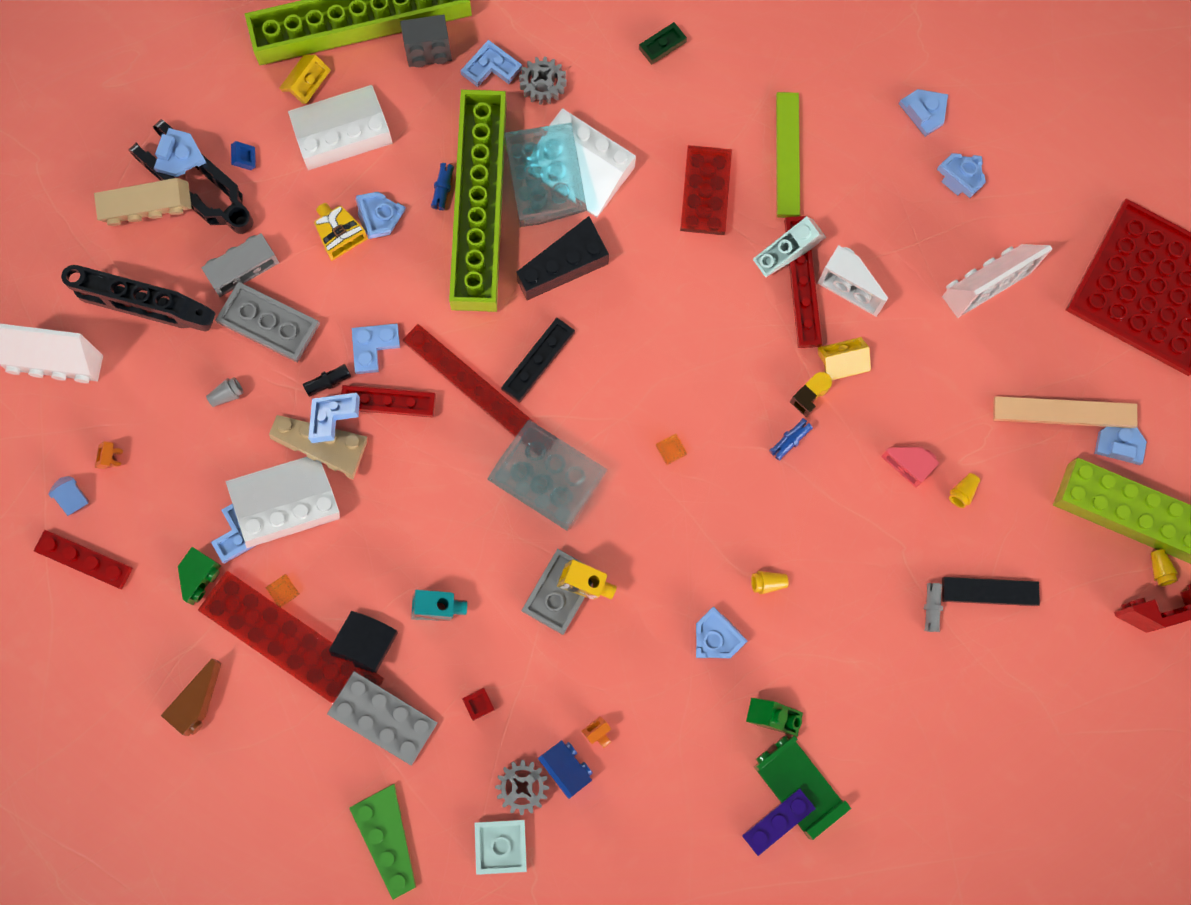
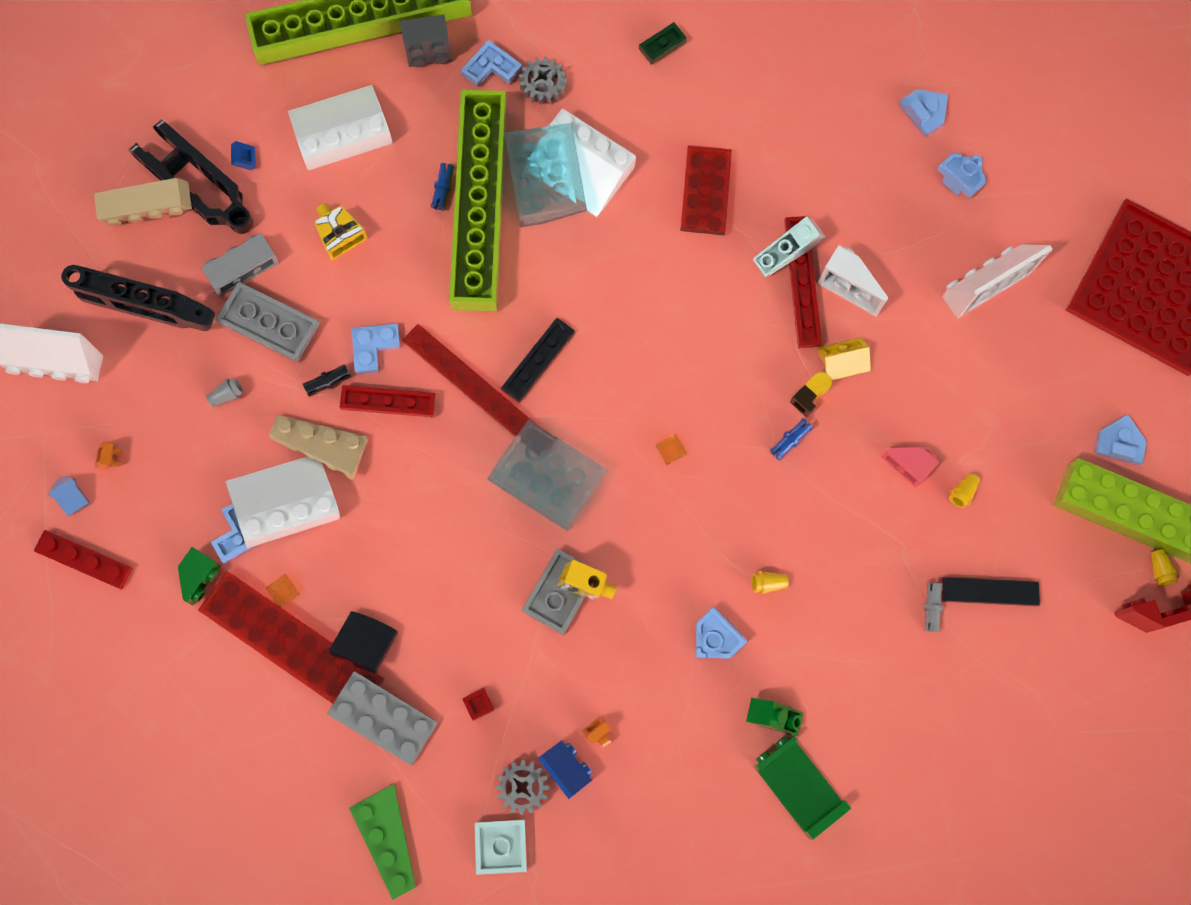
light blue plate [154,128,206,177] -> none
dark orange slope [161,658,221,736] -> none
yellow panel [279,55,331,104] -> none
light blue plate [308,393,360,443] -> none
light blue plate [355,192,406,239] -> none
teal torso [411,590,467,621] -> none
black wedge [516,216,609,300] -> none
dark purple plate [742,788,816,856] -> none
lime tile [776,92,800,218] -> none
light nougat tile [993,396,1138,428] -> none

